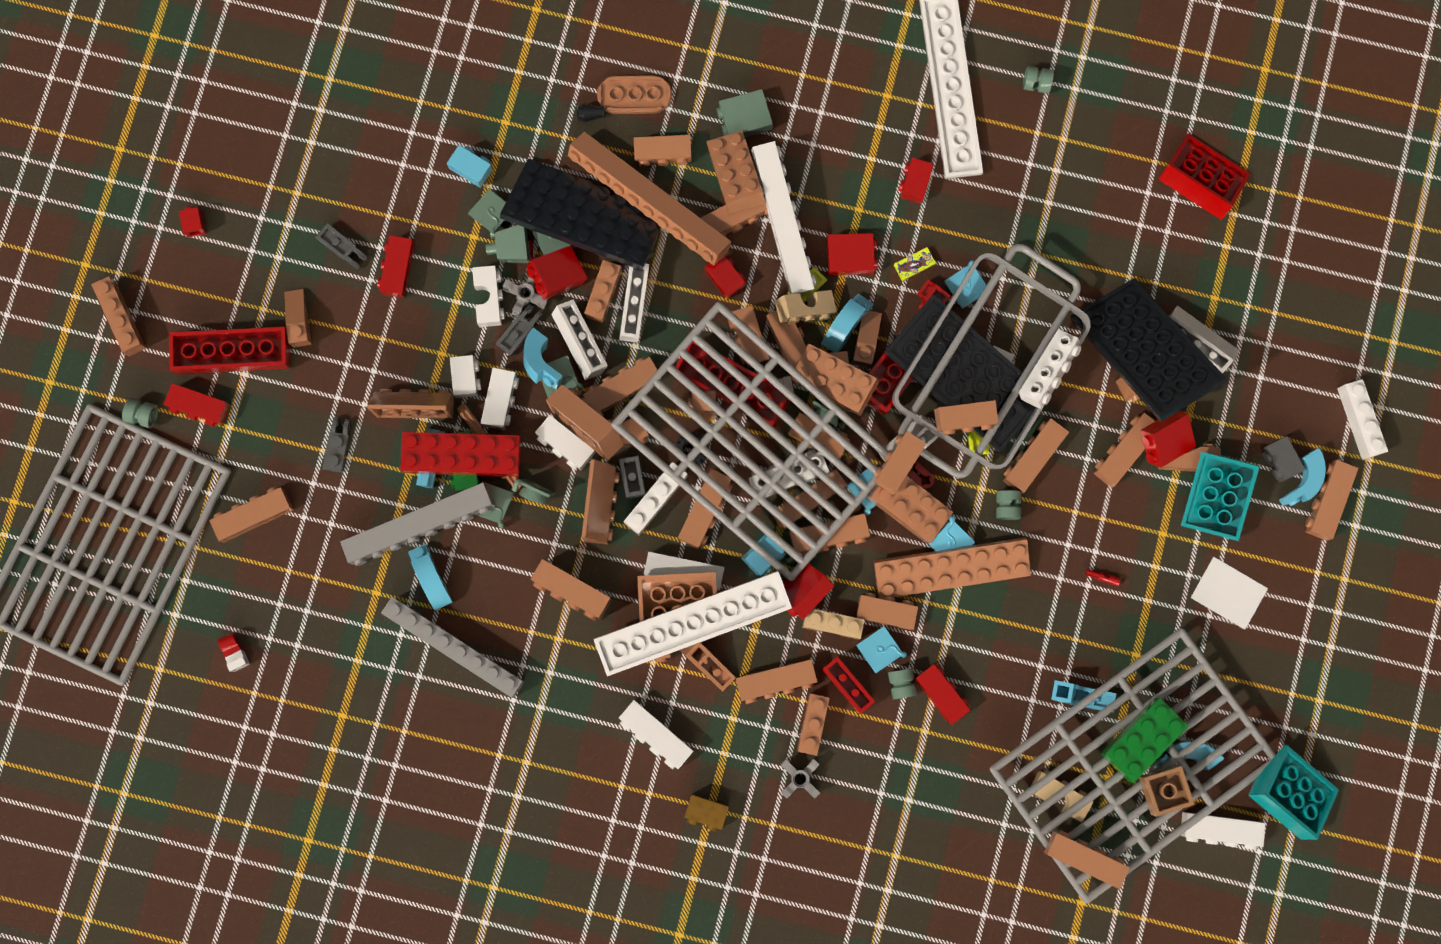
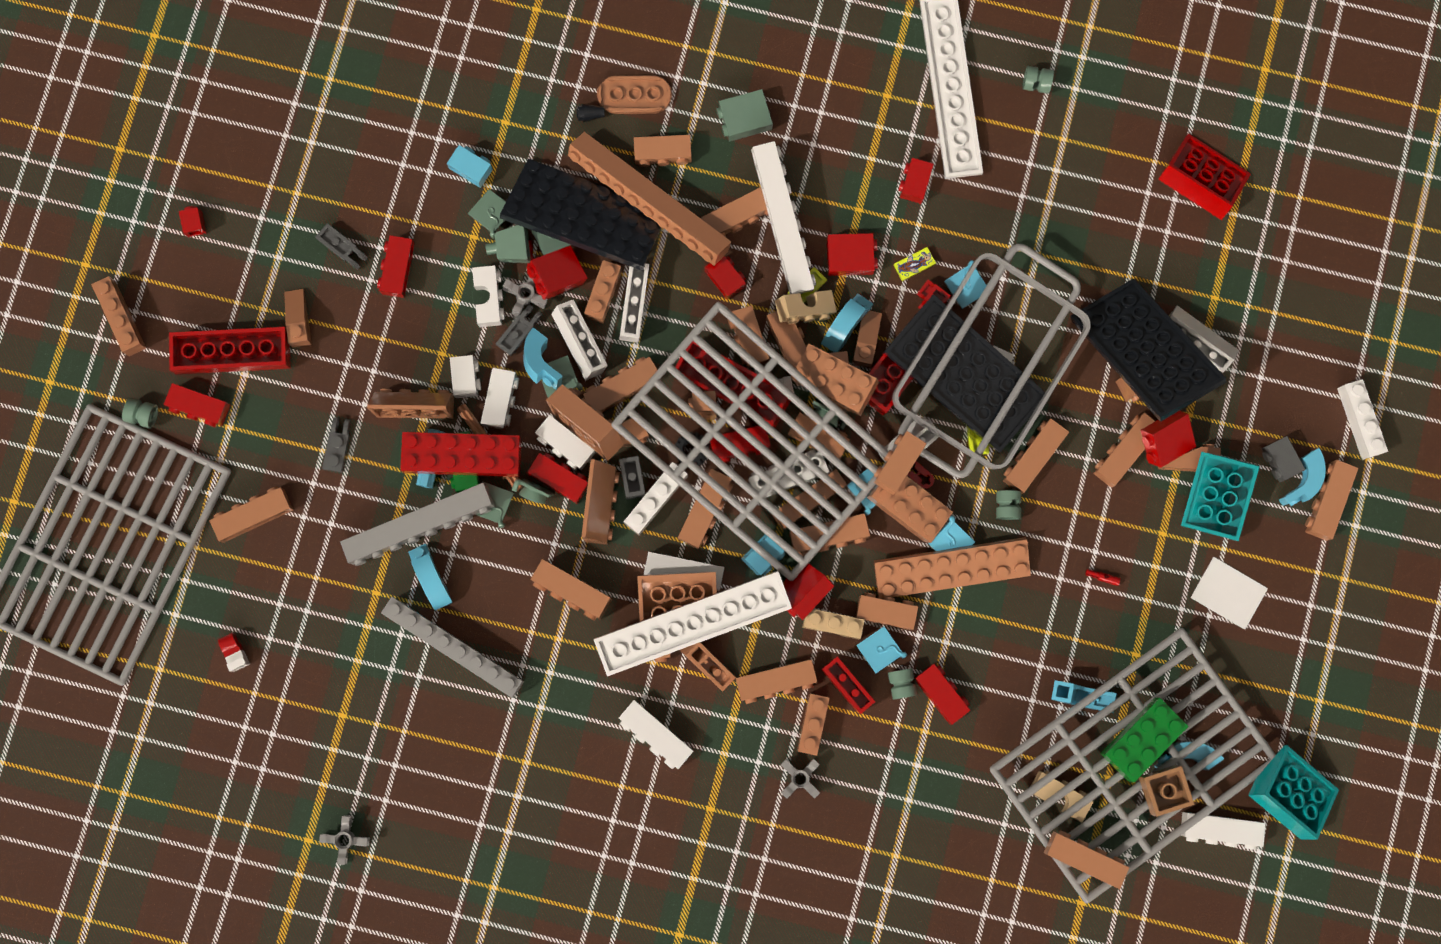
pearl gold brick [684,794,729,832] -> none
nougat brick [706,131,765,214] -> none
nougat brick [934,400,999,435] -> none
white brick [1019,329,1081,409] -> none
none -> light grey pin [319,815,370,865]
none -> red brick [527,453,588,504]
none -> red brick [710,426,771,463]

